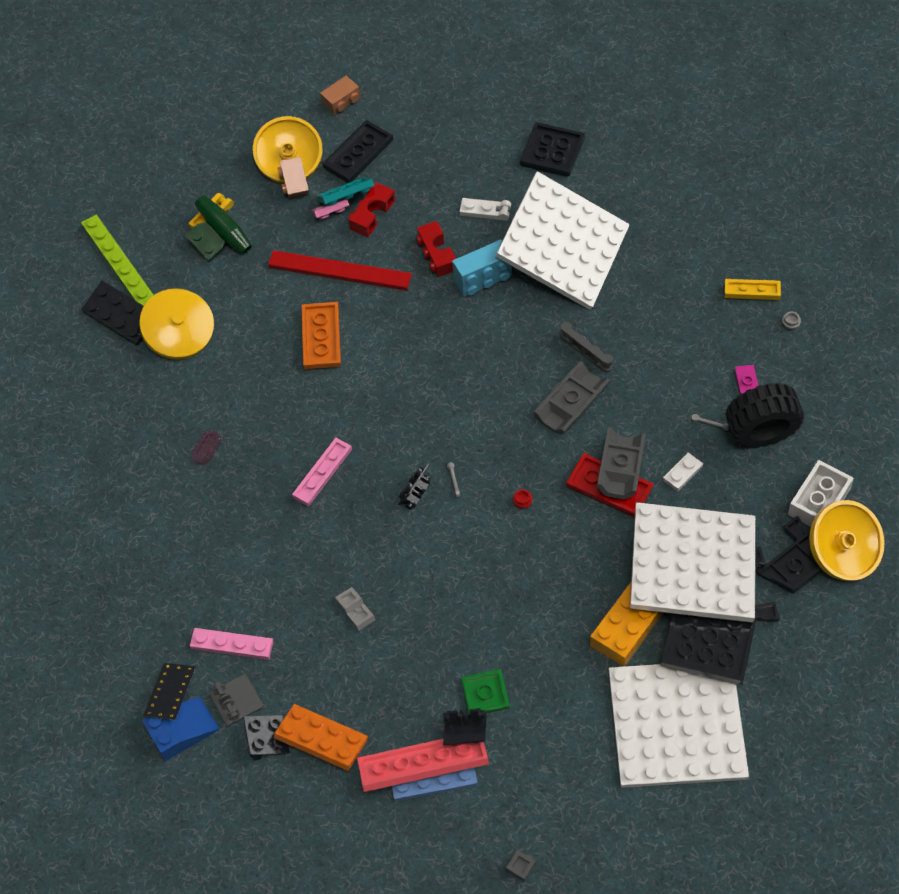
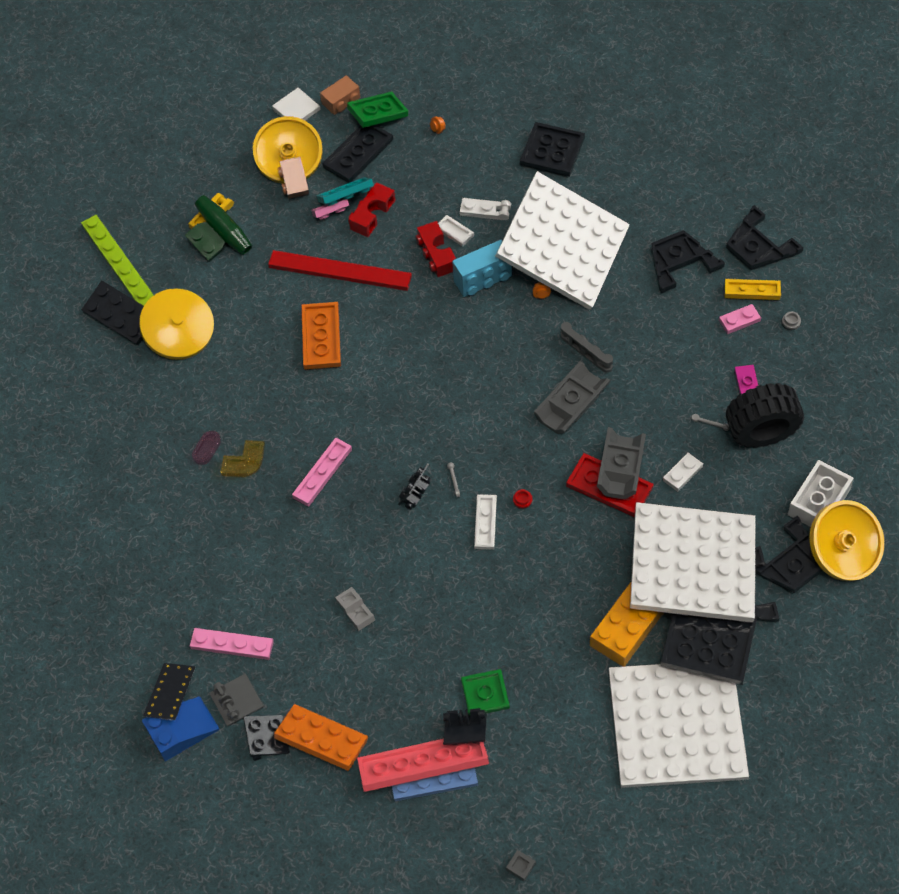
none -> clear yellow plate [221,440,265,477]
none -> white tile [272,88,320,120]
none -> green plate [347,92,409,128]
none -> orange plate [430,116,445,134]
none -> white tile [438,215,474,247]
none -> white tile [474,495,497,550]
none -> orange plate [532,282,551,299]
none -> black wing [651,230,725,293]
none -> bright pink plate [719,304,761,334]
none -> black wing [726,205,804,270]

